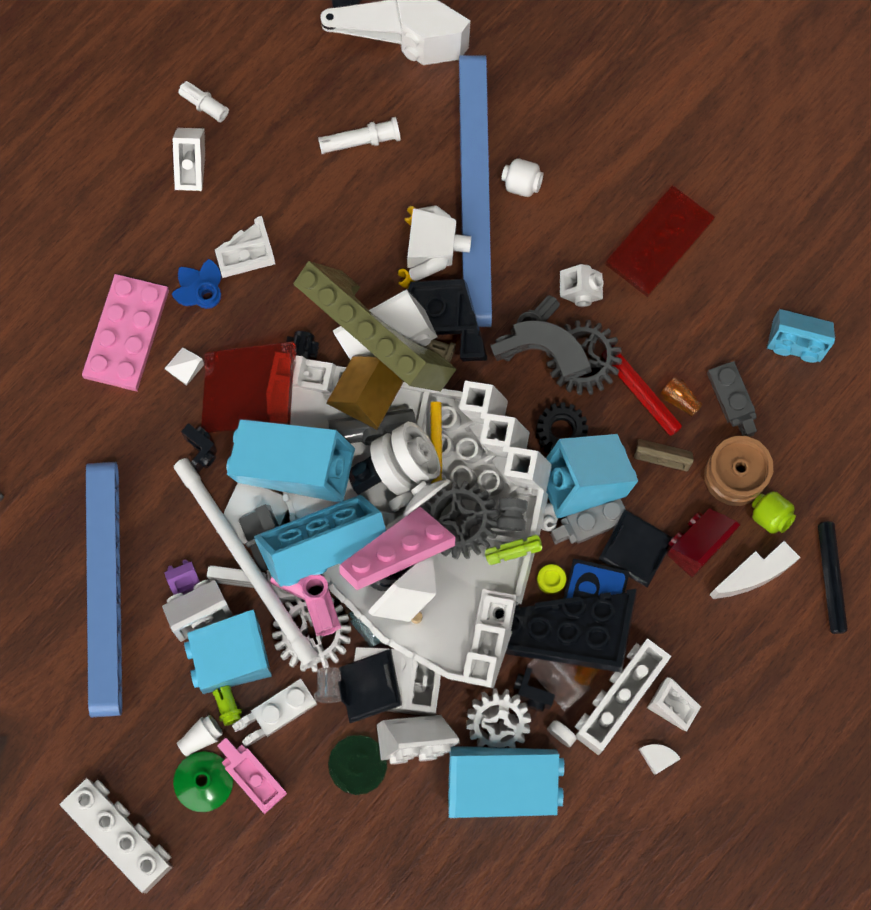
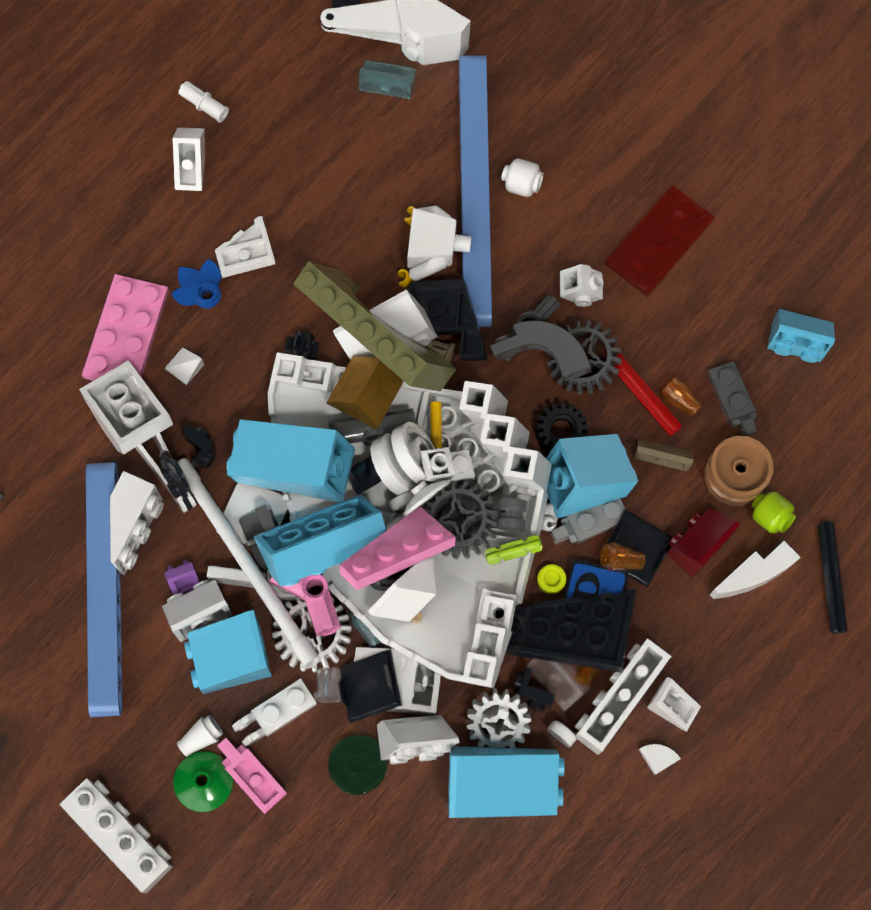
clear red piece [201,341,296,433] -> none
lime pin [212,686,242,726] -> none
white pin [318,117,401,154] -> none
none -> white slope [79,360,196,513]
none -> white slope [110,471,164,575]
none -> clear light blue panel [358,60,416,99]
none -> white slope [420,447,475,483]
none -> clear orange cone [600,542,645,571]

